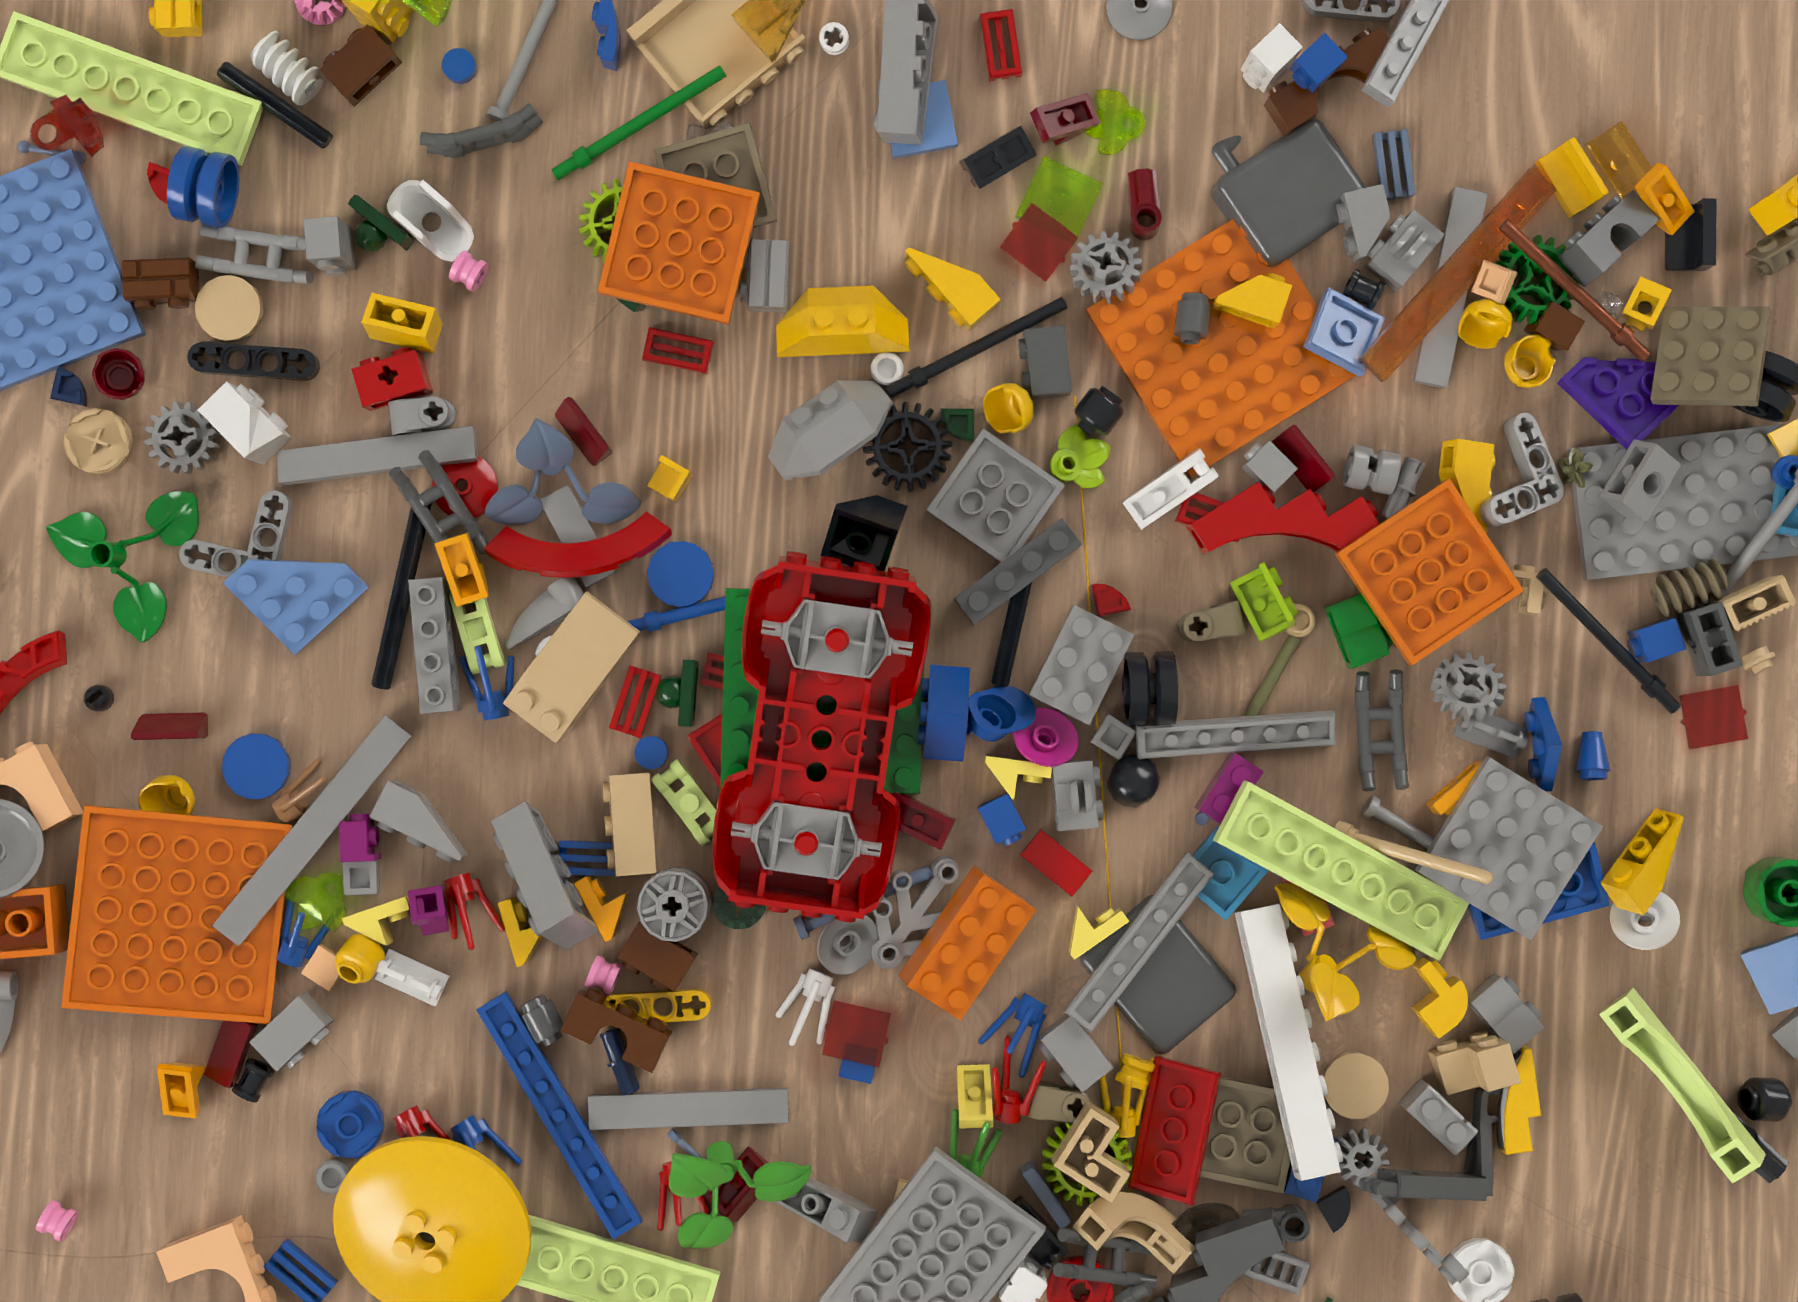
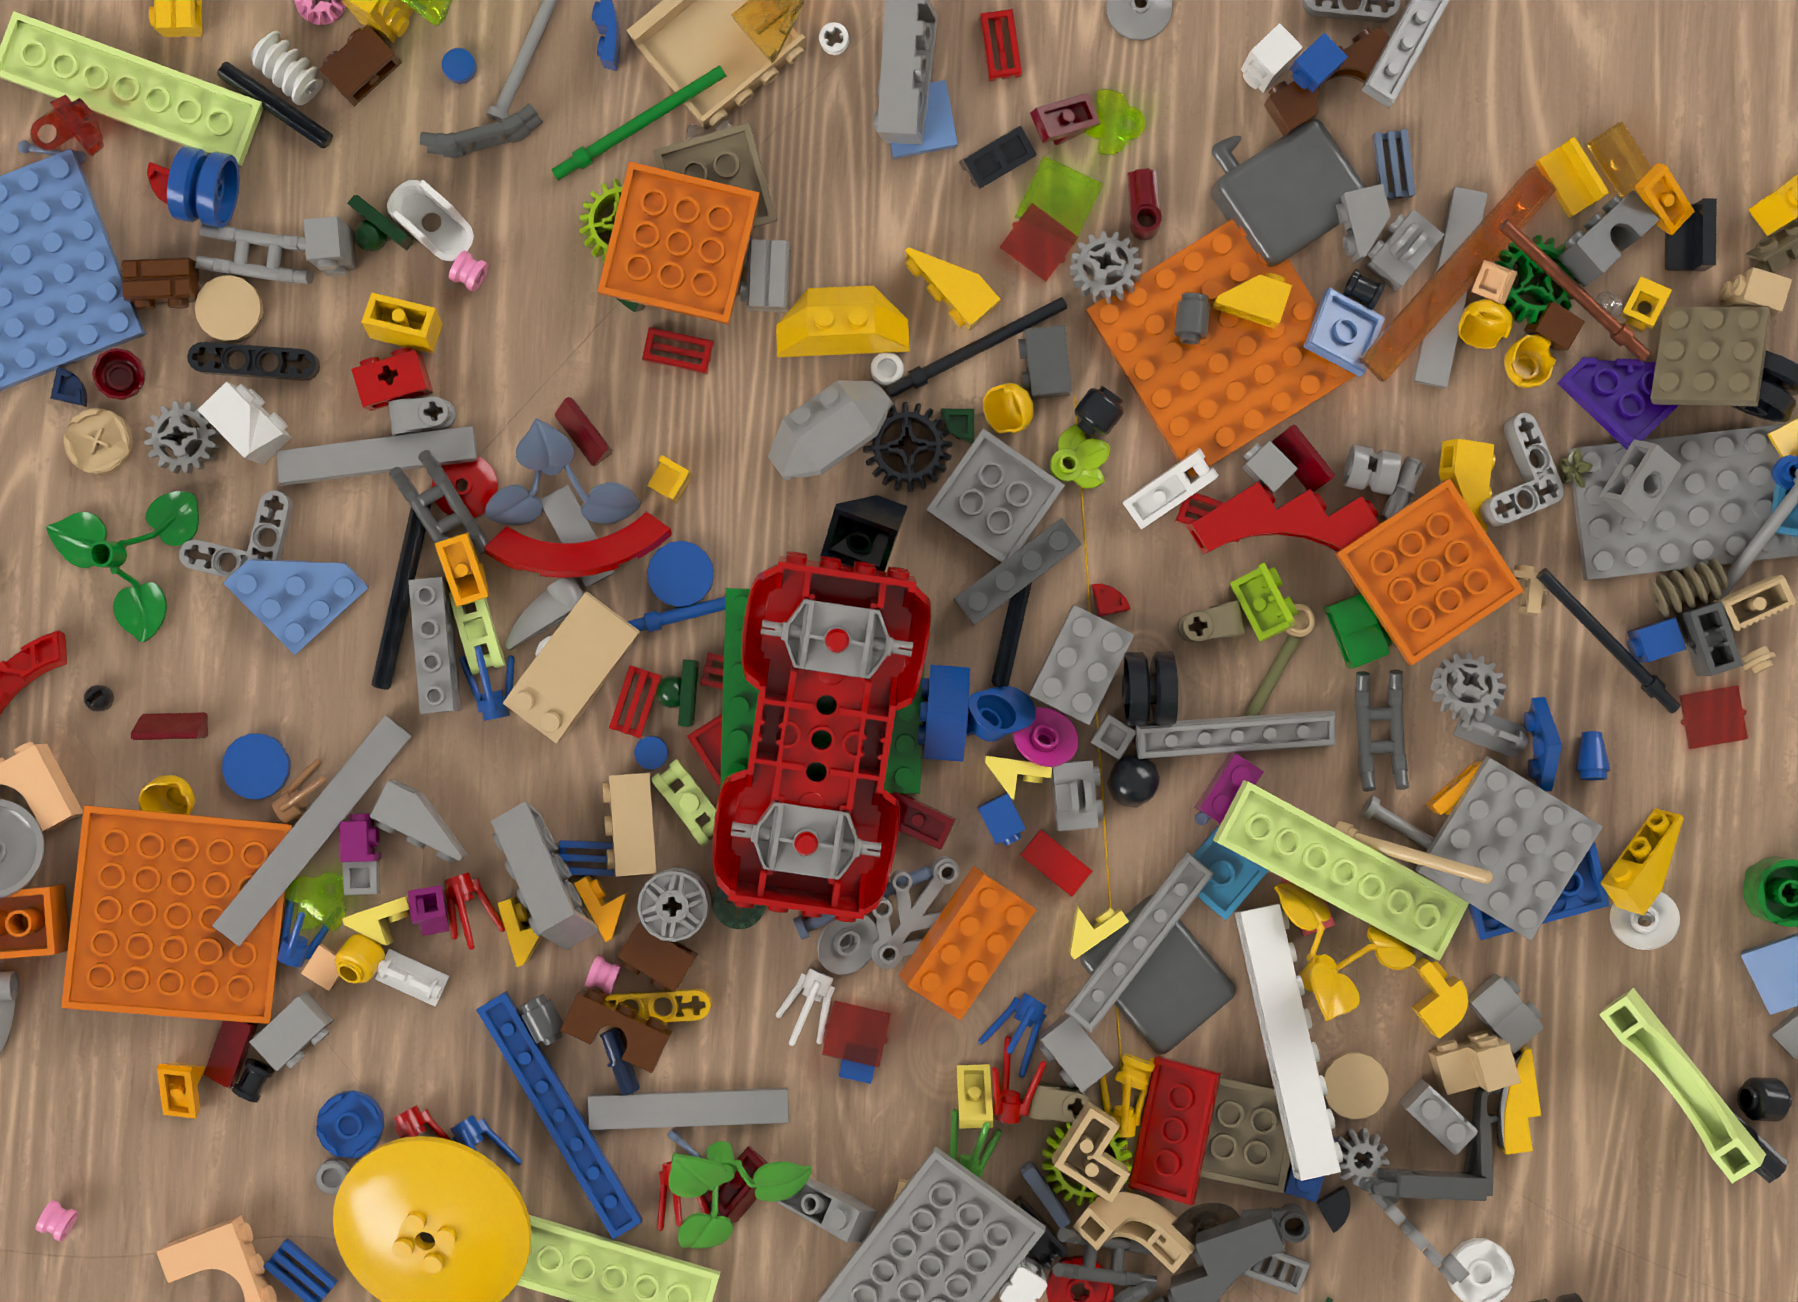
none -> tan brick [1719,267,1792,316]

